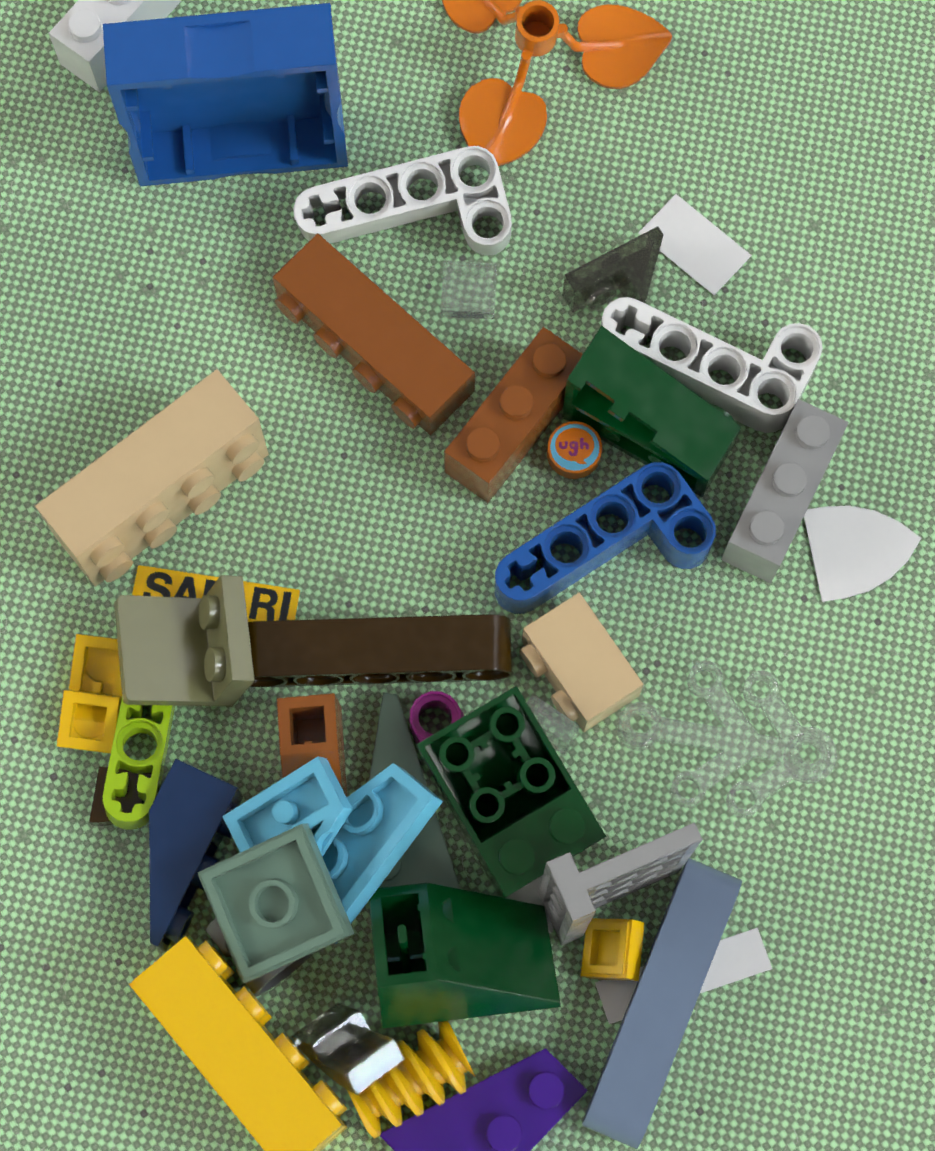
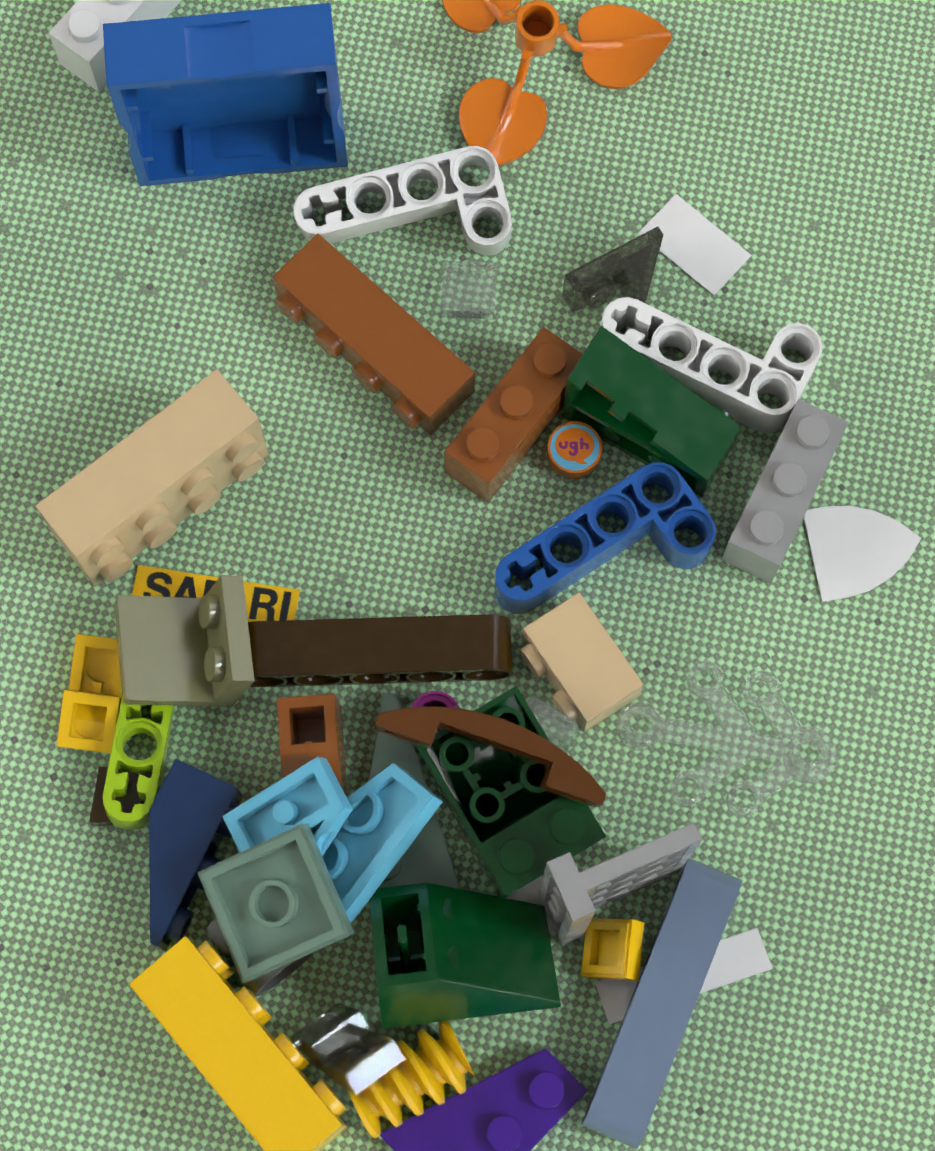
none -> reddish brown slope [373,707,606,808]

